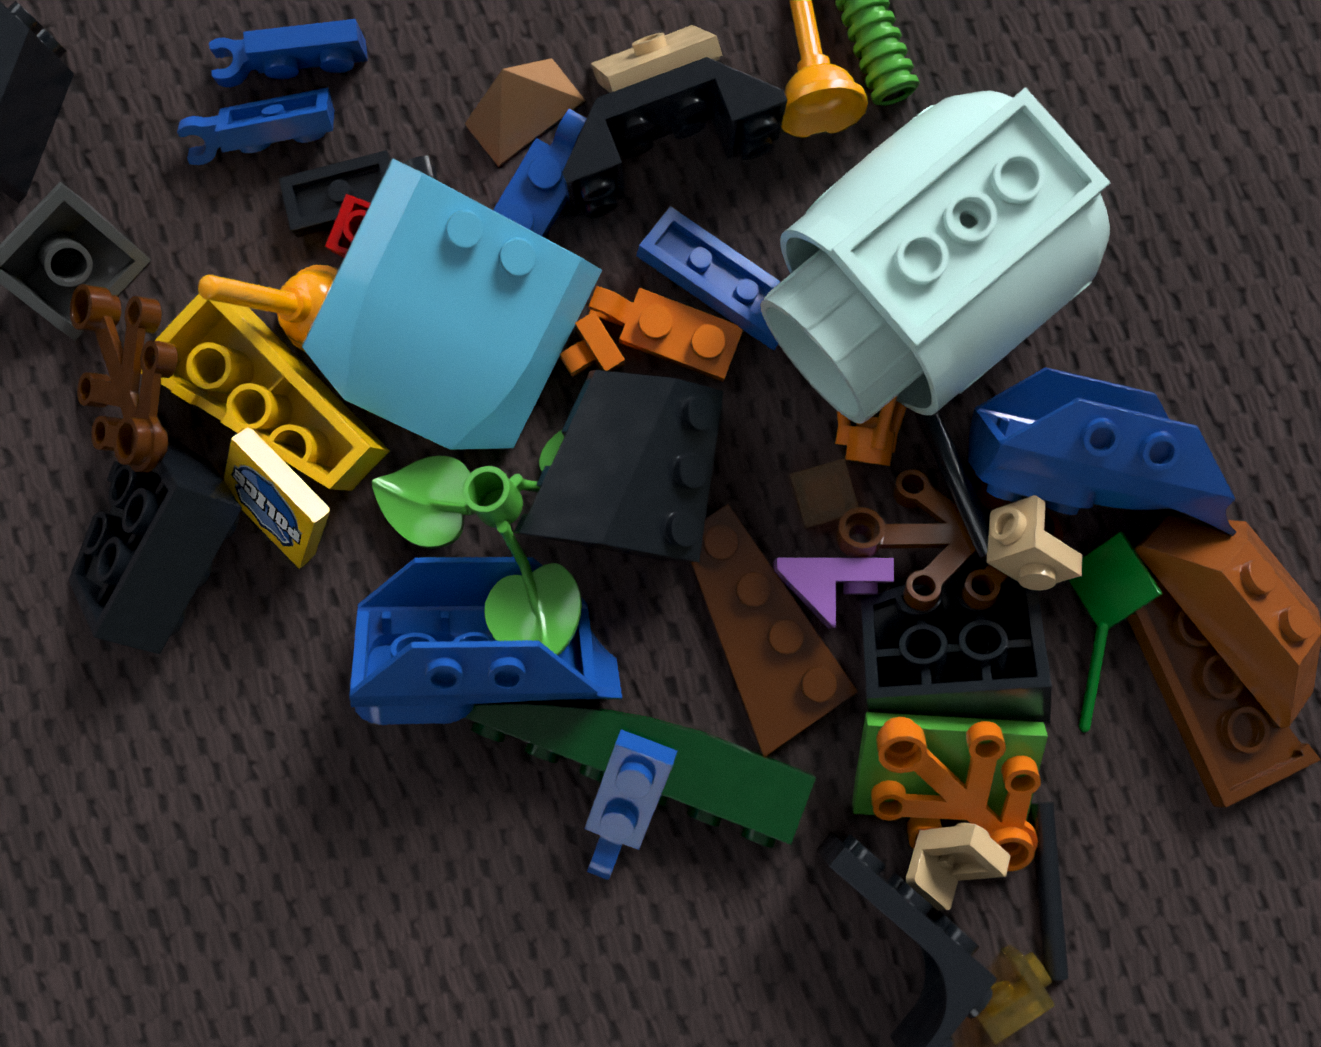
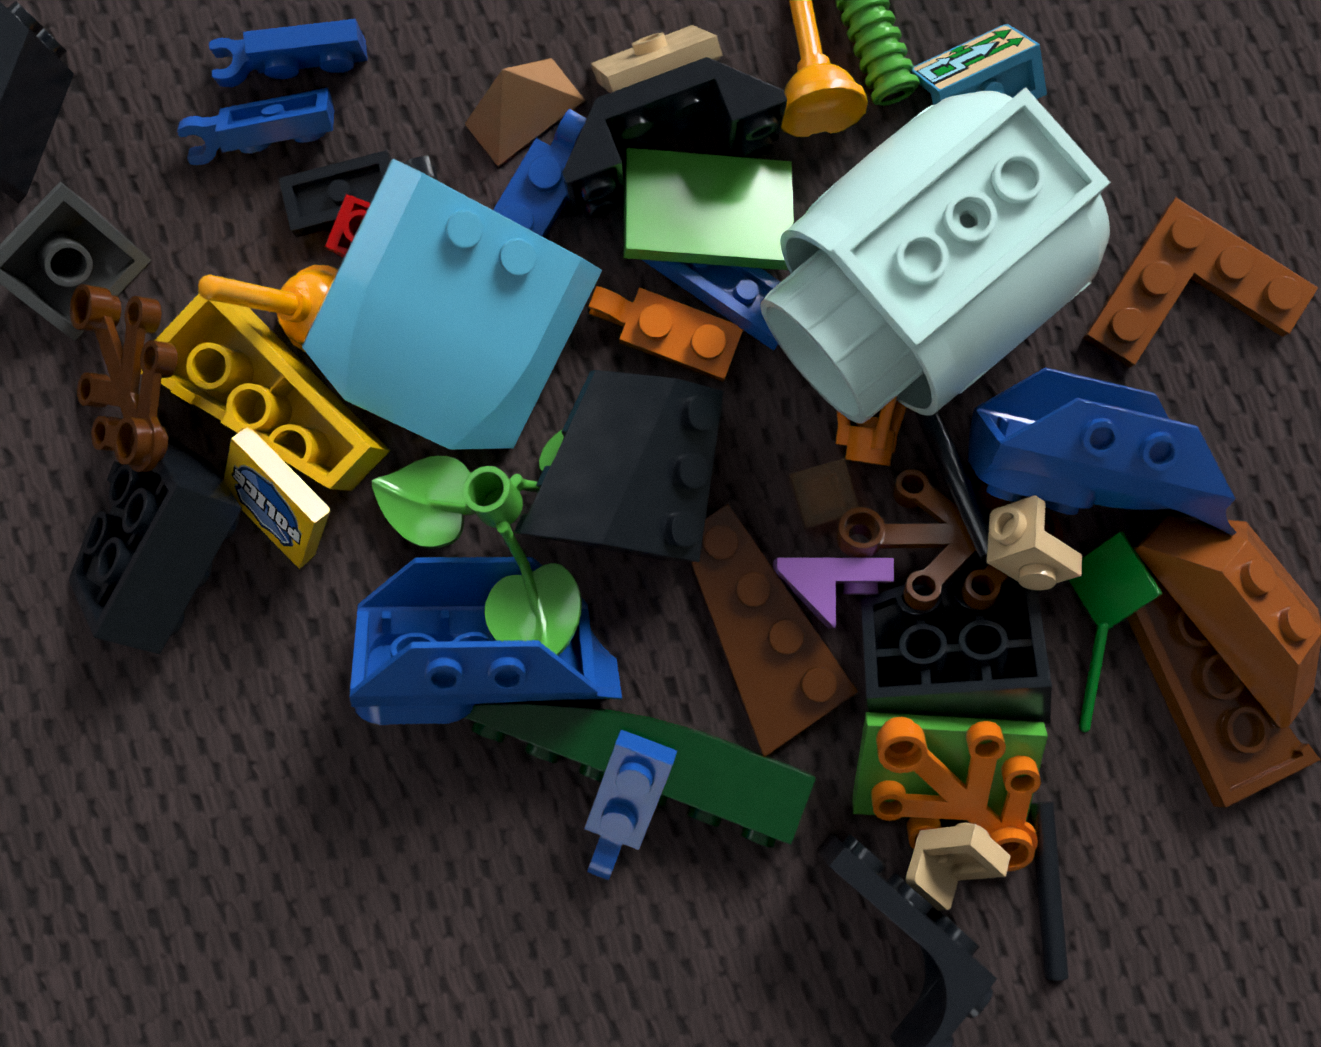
orange tile [560,311,625,377] -> none
clear yellow bracket [975,944,1055,1045] -> none
none -> bright green tile [624,148,794,270]
none -> panel [912,24,1047,105]
none -> dark orange plate [1083,197,1318,368]

